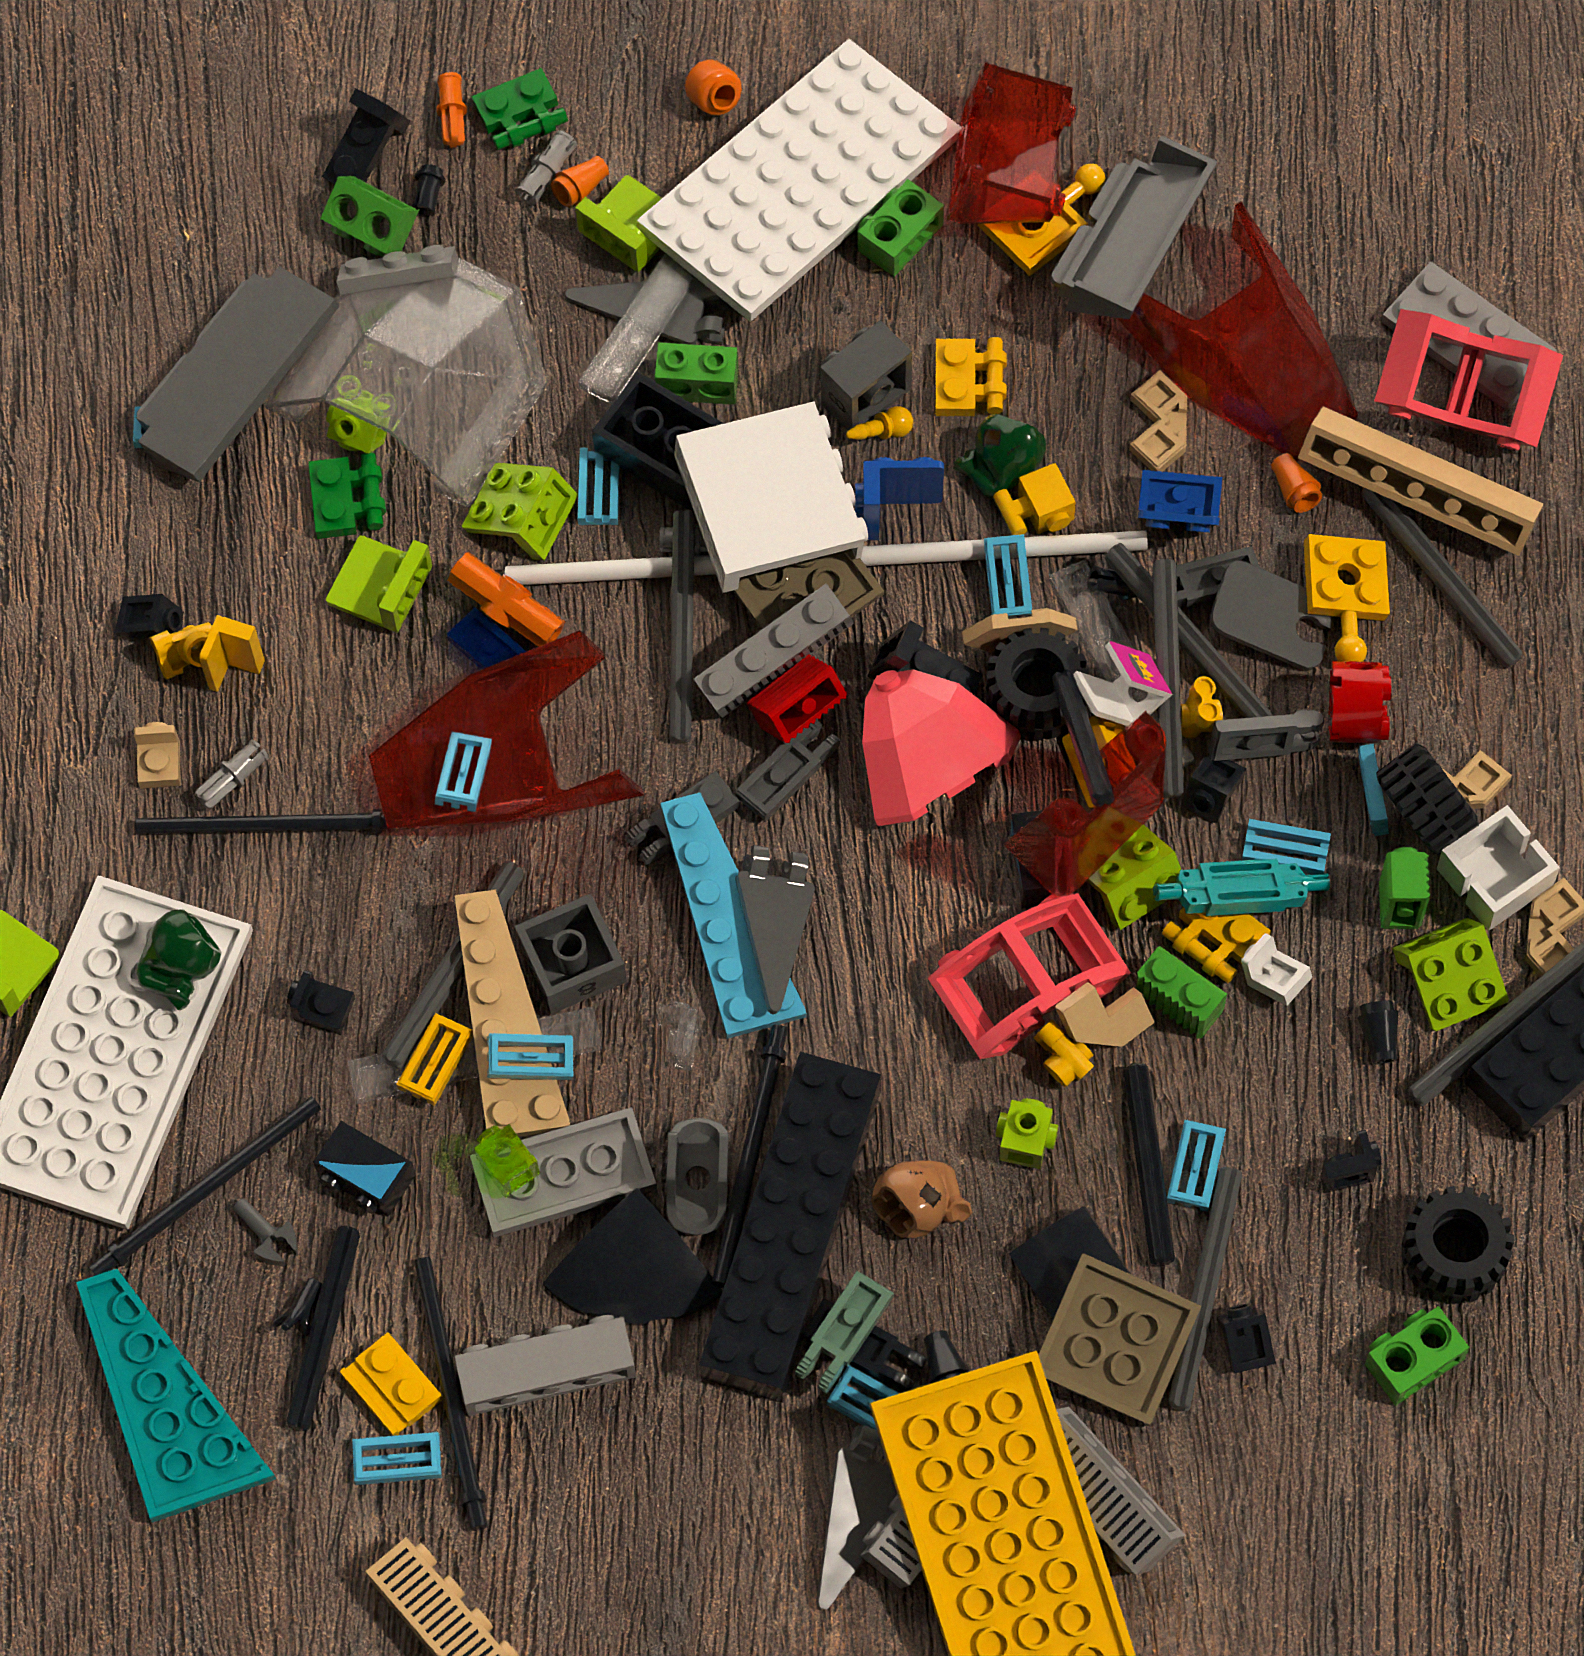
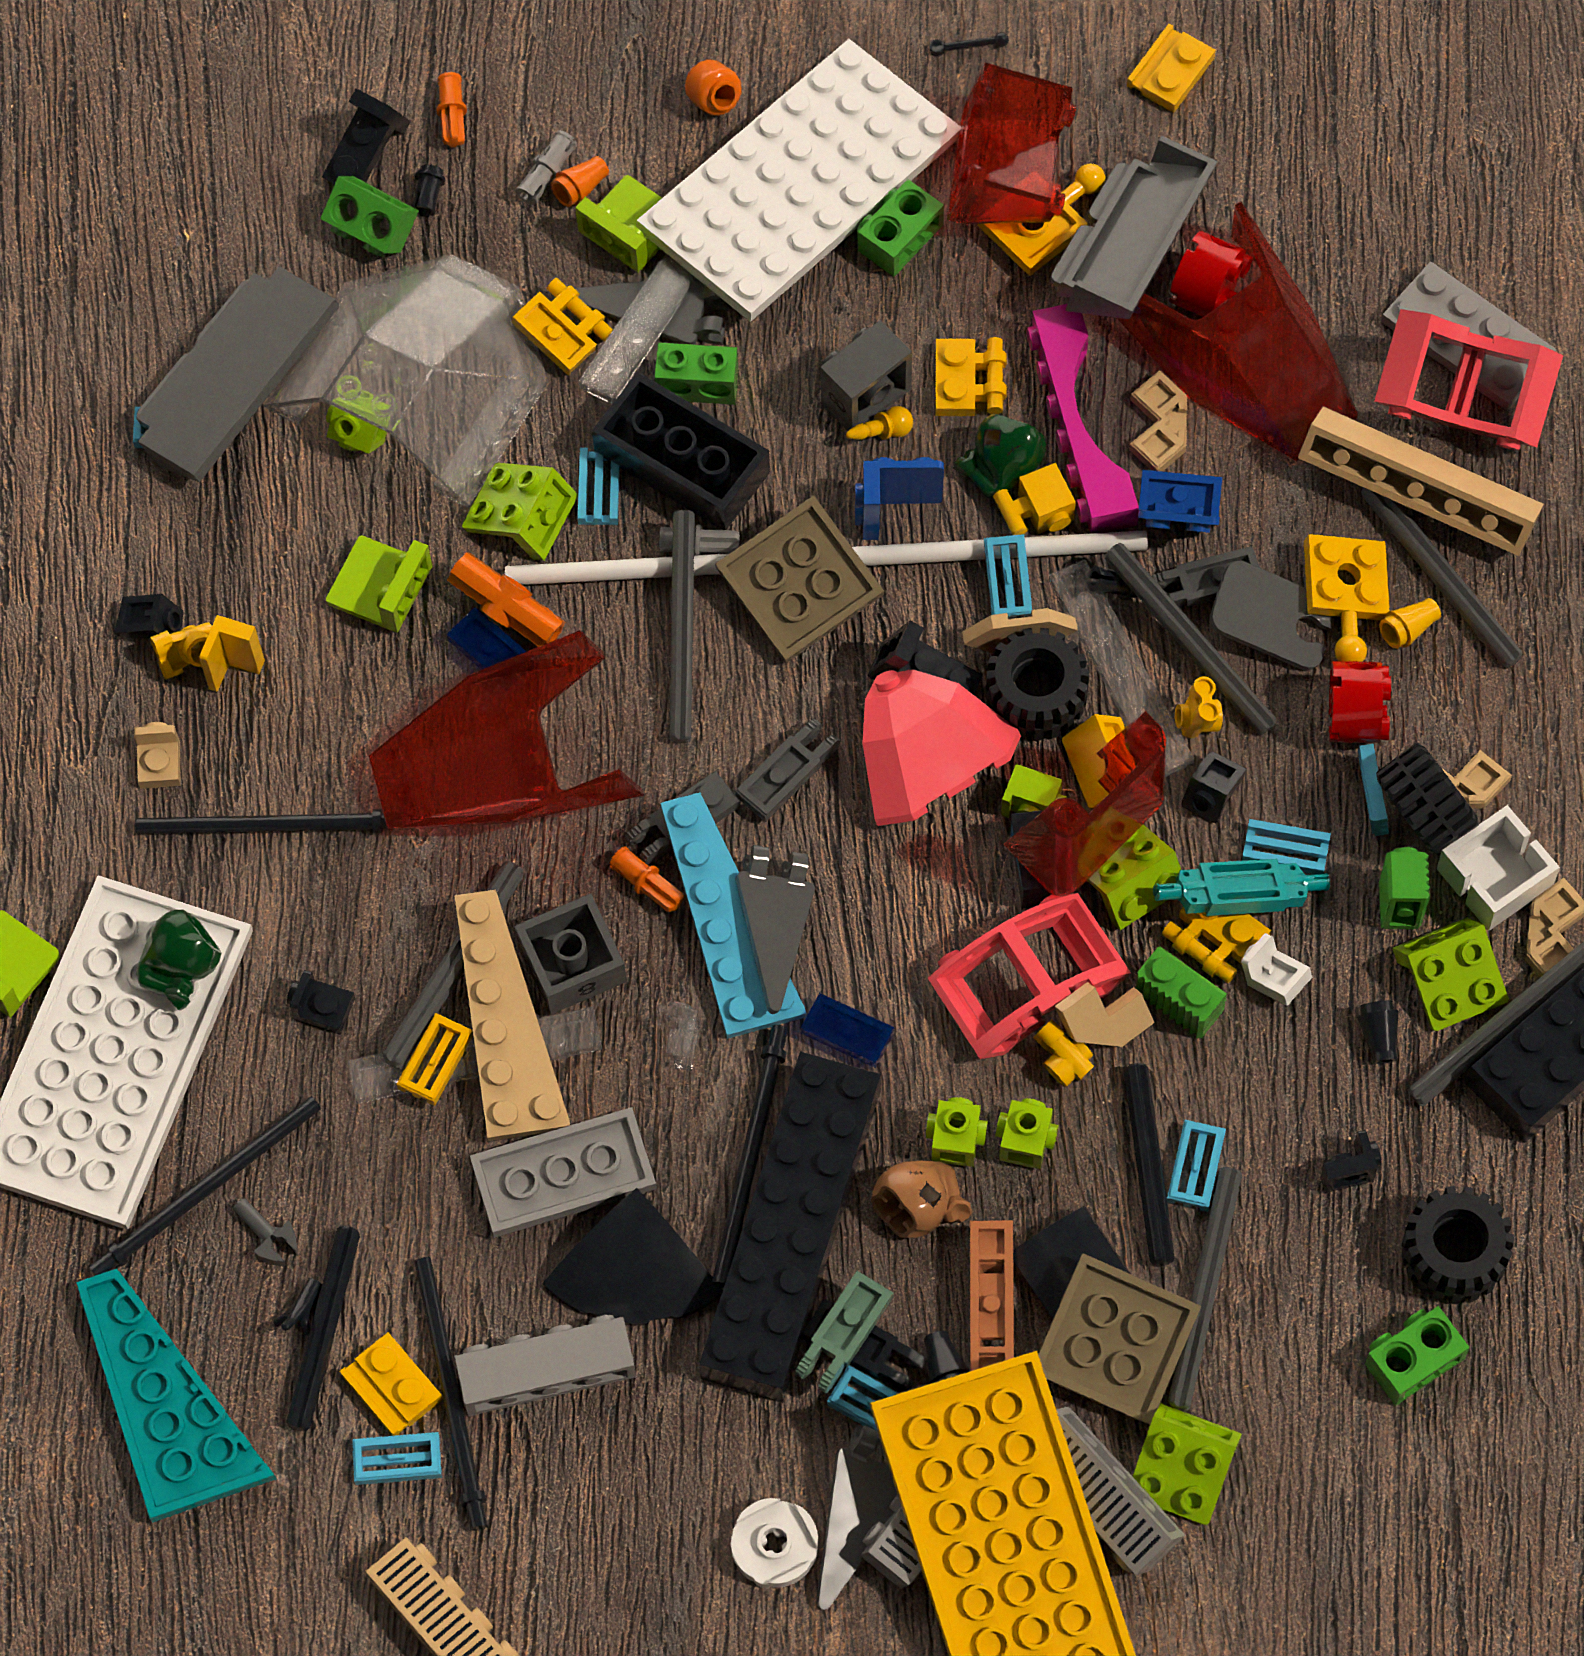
light grey axle [195,739,269,809] -> none
green plate [308,452,386,539] -> none
black brick [313,1121,416,1216] -> none
light grey plate [337,245,458,295] -> none
medium azure tile [435,732,492,812] -> none
green plate [471,68,568,150] -> none
clear neon green brick [474,1124,540,1198] -> none
medium azure tile [487,1033,573,1080] -> none
dark grey piece [667,1118,729,1235] -> none
white panel [674,402,868,593] -> none
light grey brick [694,583,854,718] -> none
red brick [747,654,847,743] -> none
black axle [1052,669,1115,807] -> none
white piece [1074,641,1173,728] -> none
dark grey axle [1153,559,1183,798] -> none
dark grey hinge [1208,709,1325,761] -> none
black bracket [1216,1304,1276,1374] -> none
orange cone [1271,453,1322,513] -> none
none -> yellow plate [511,277,614,375]
none -> orange axle [609,846,684,912]
none -> white plate [731,1498,818,1589]
none -> clear blue plate [801,993,894,1068]
none -> lime brick [926,1097,988,1167]
none -> black hinge [929,32,1009,56]
none -> nougat hinge [970,1220,1014,1371]
none -> lime brick [1001,764,1067,820]
none -> dark pink arch [1026,304,1139,533]
none -> yellow plate [1127,24,1216,113]
none -> lime bracket [1132,1403,1242,1525]
none -> red brick [1169,231,1253,321]
none -> yellow cone [1379,598,1441,649]

